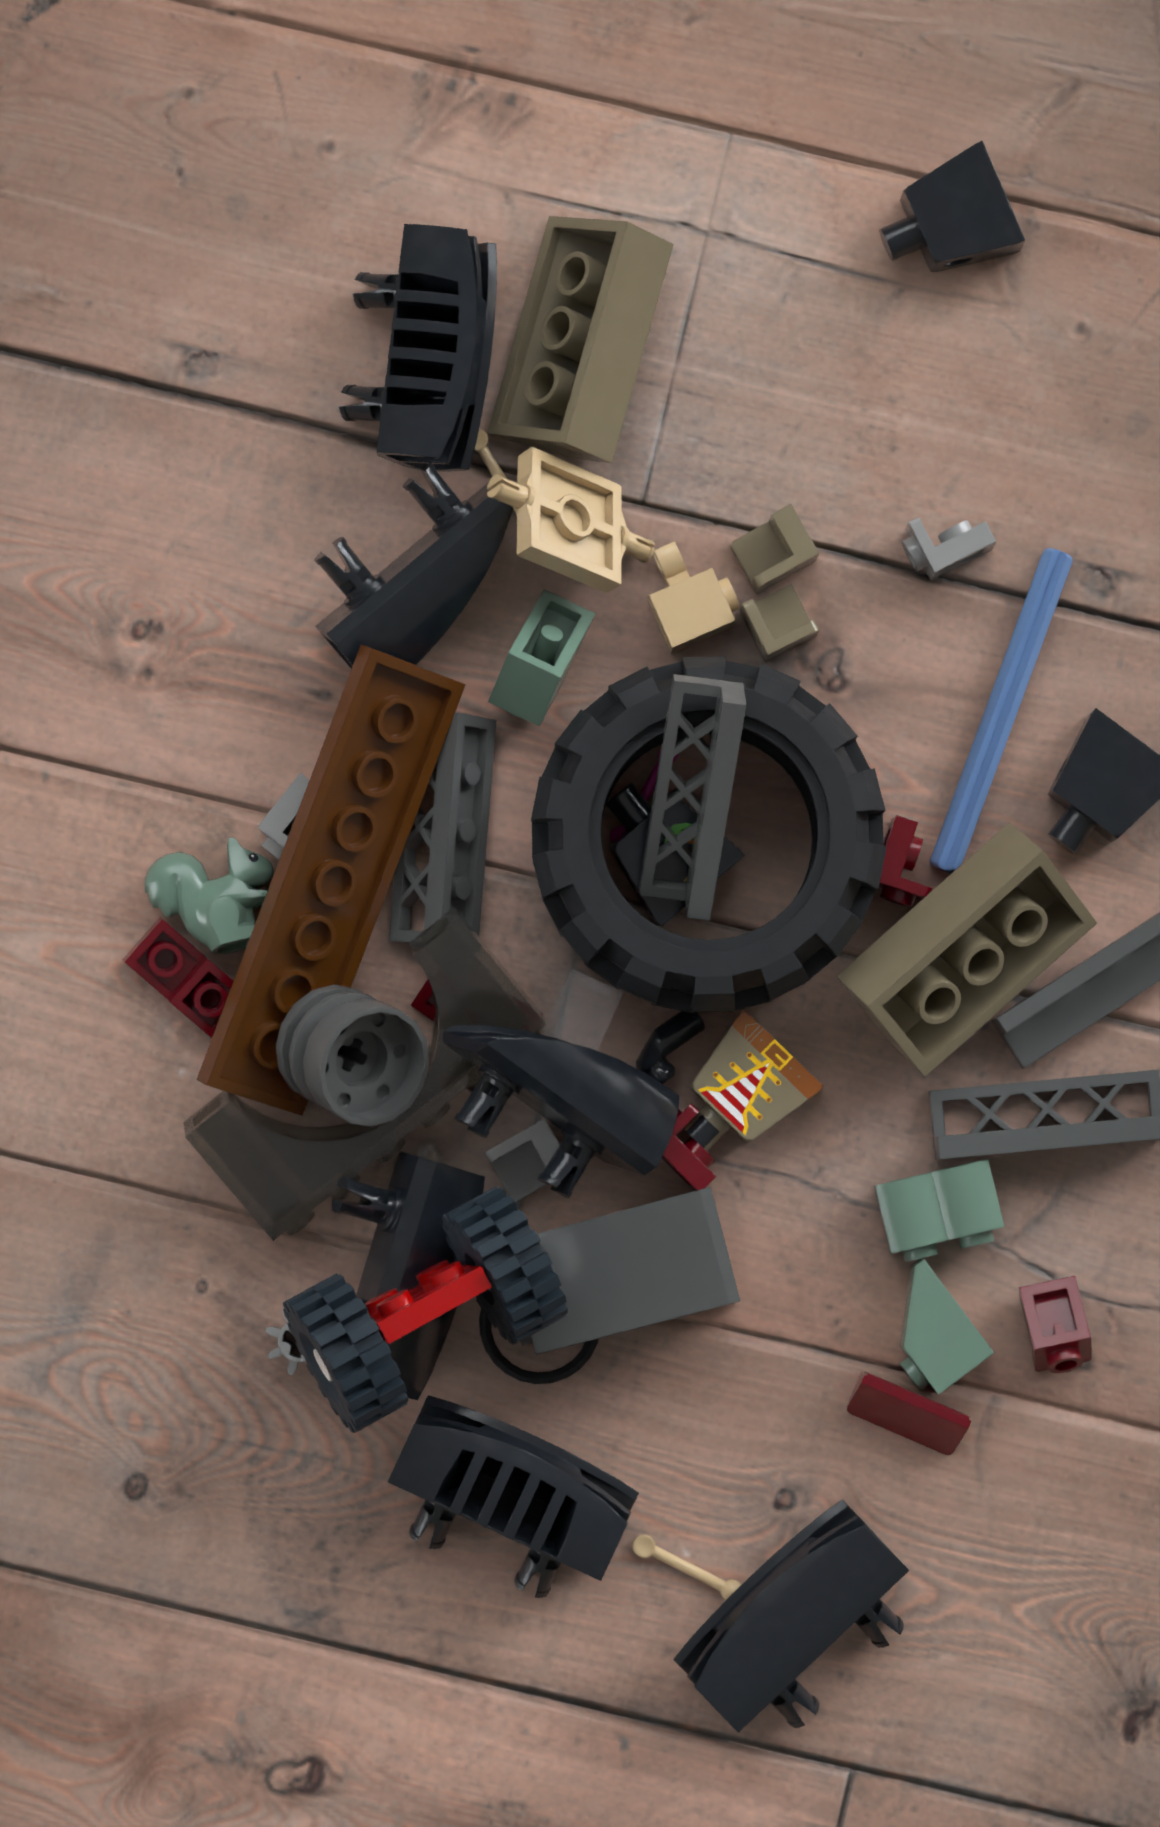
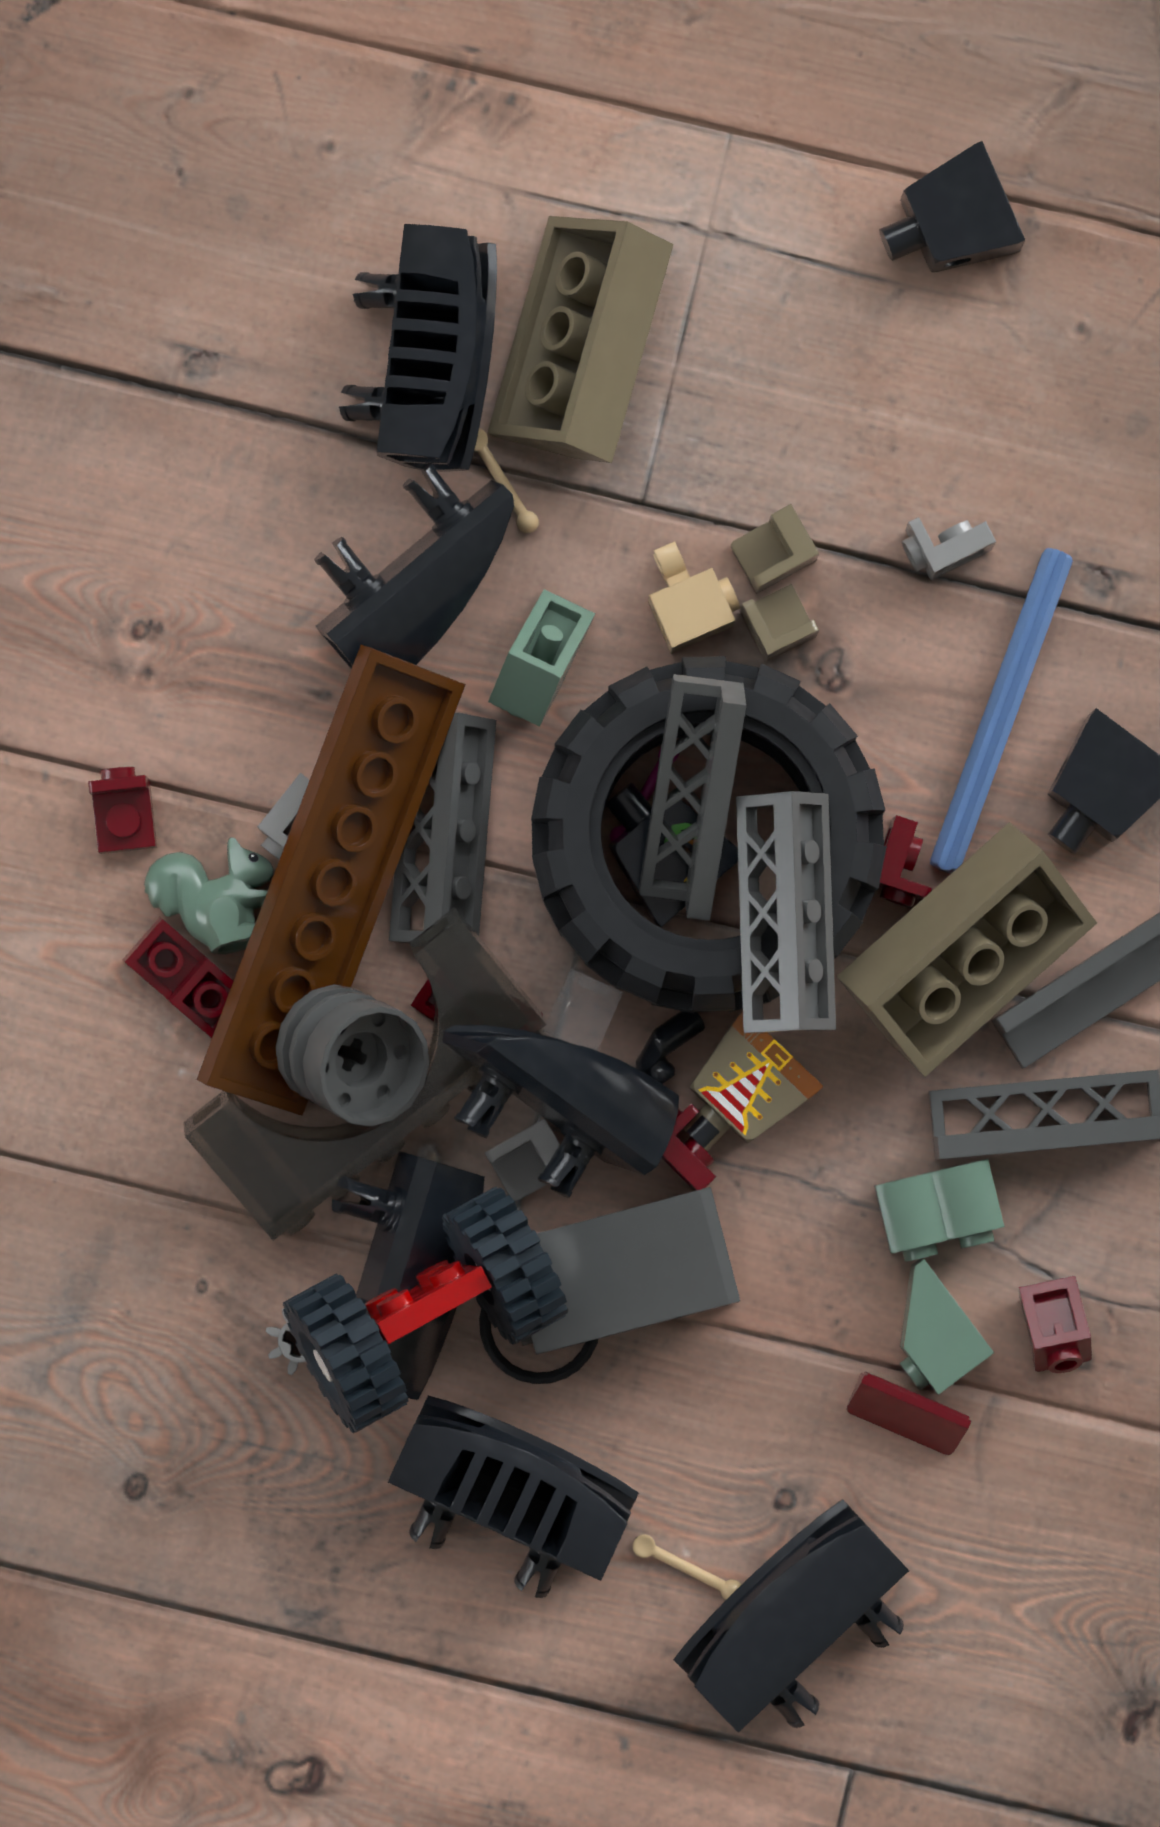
tan plate [487,447,655,593] -> none
none -> dark red bracket [88,767,157,854]
none -> dark grey fence [736,791,836,1033]

